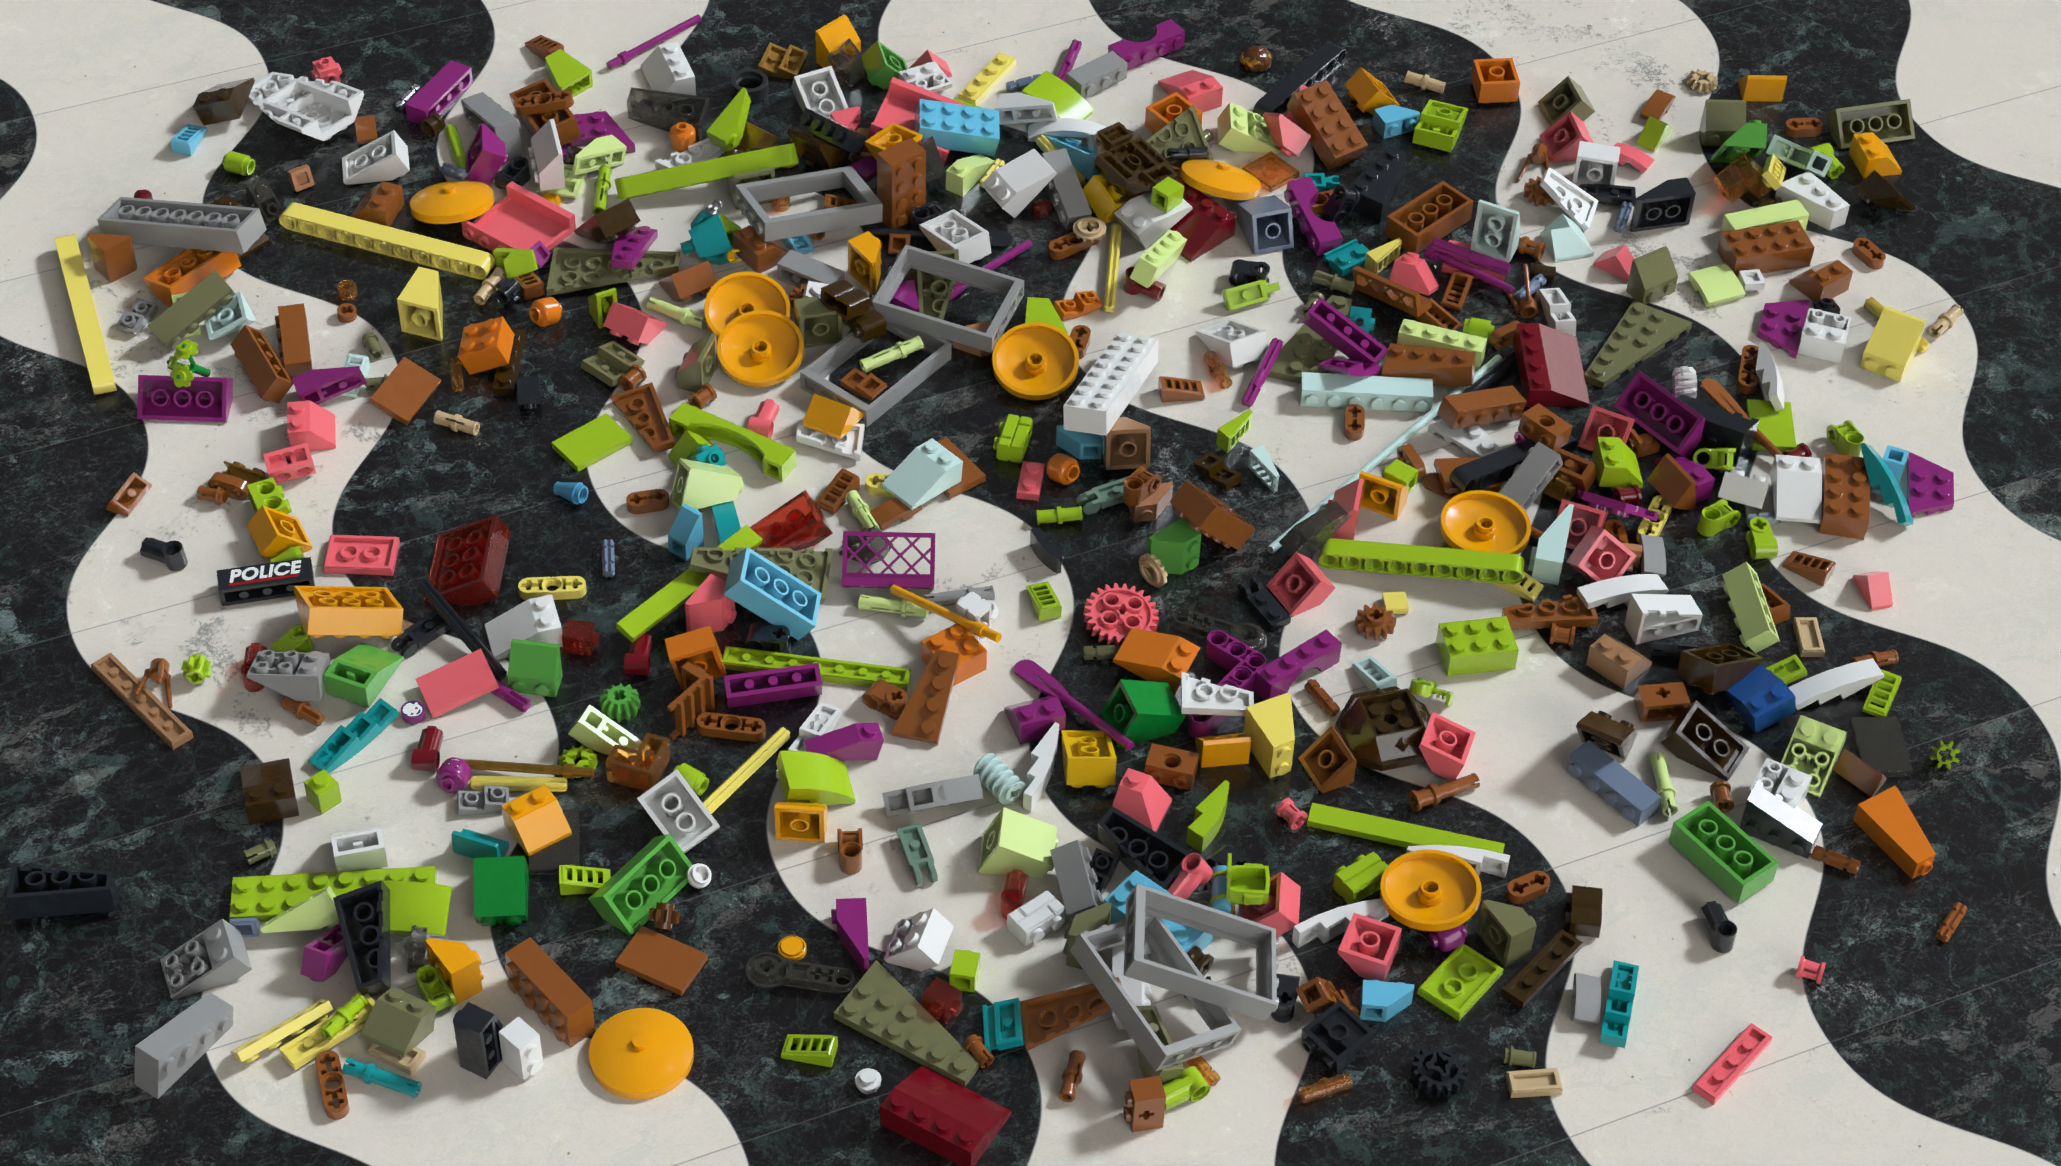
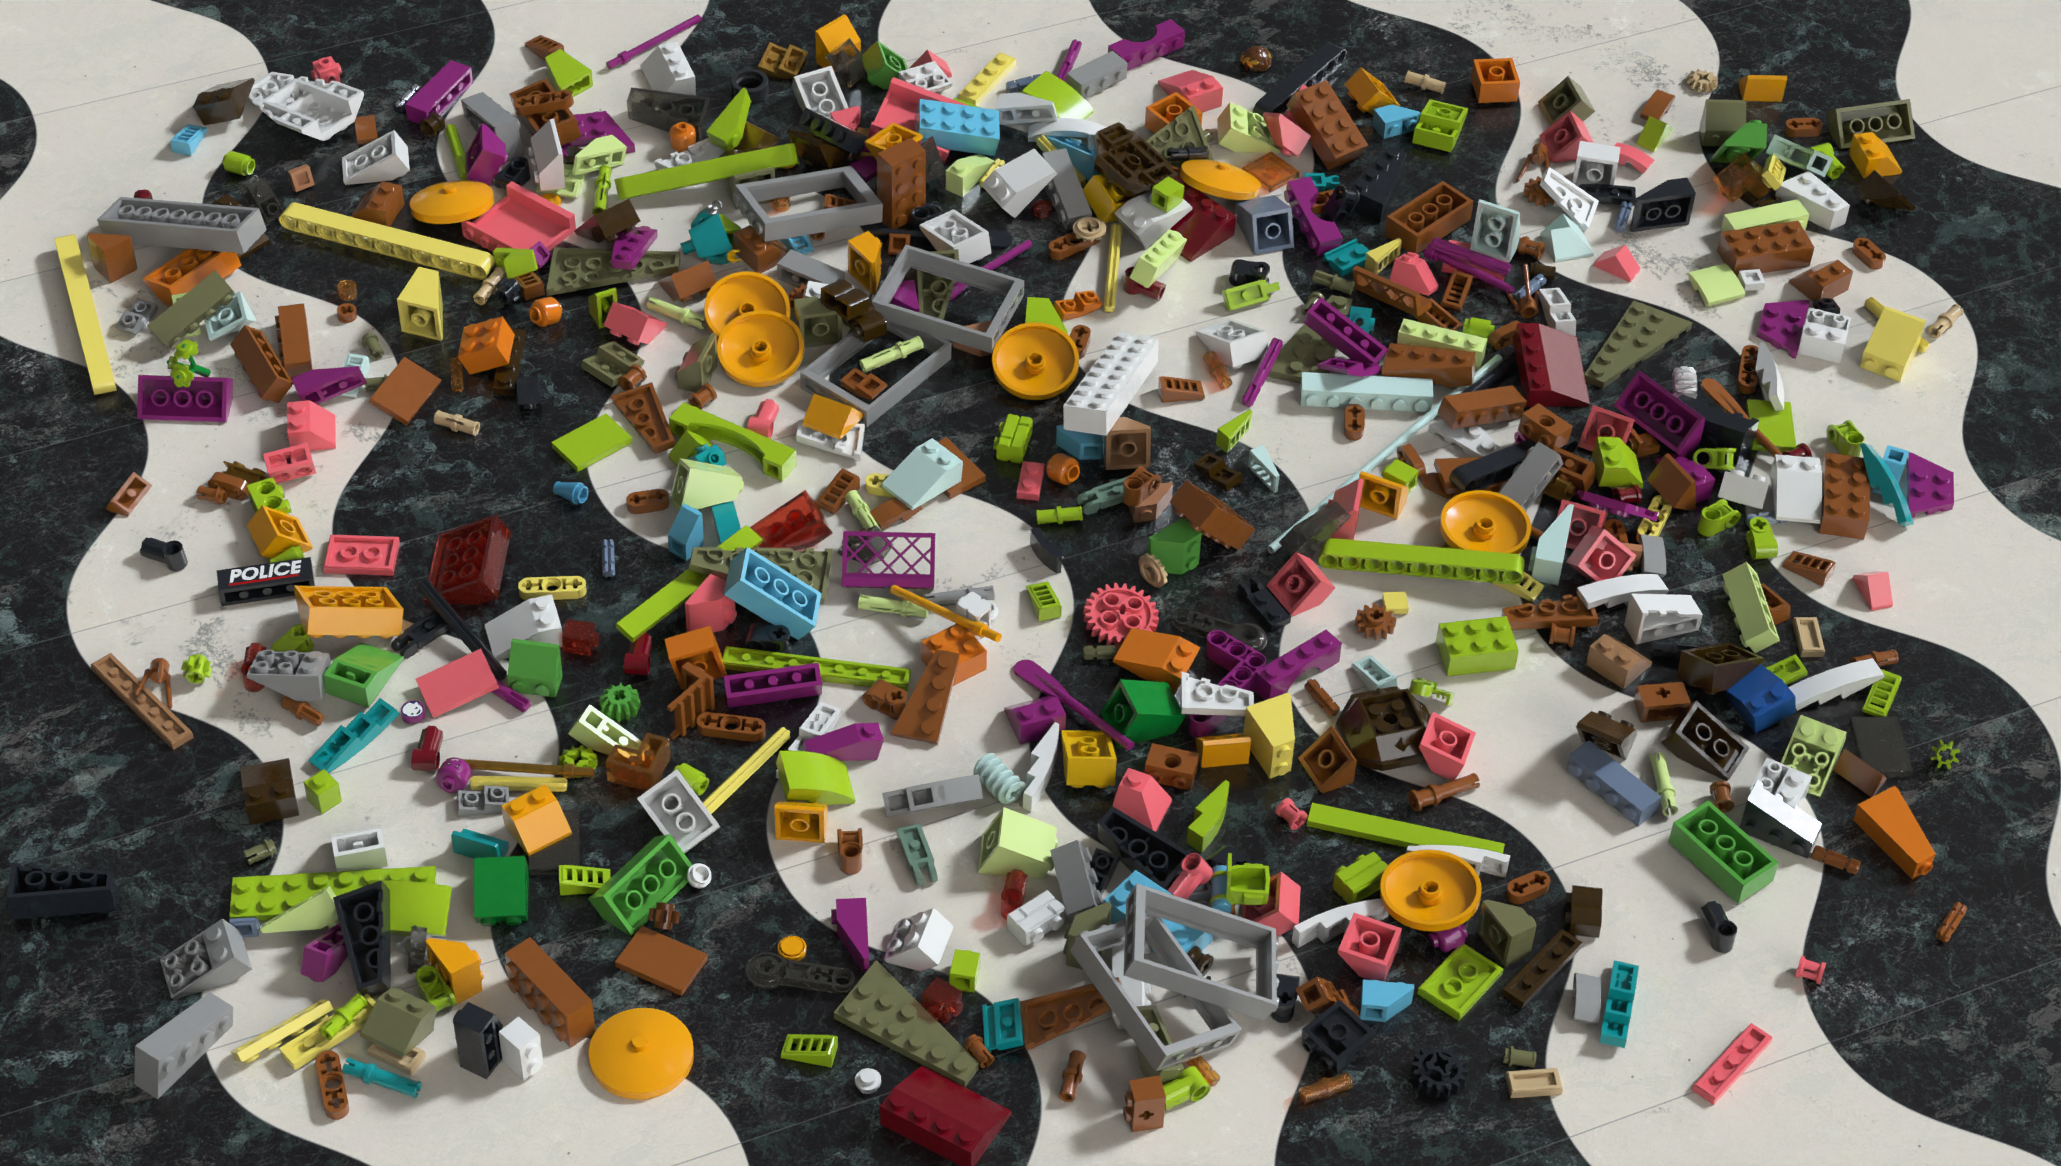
sand blue axle [439,163,469,181] -> none
olive slope [1626,246,1678,304] -> none

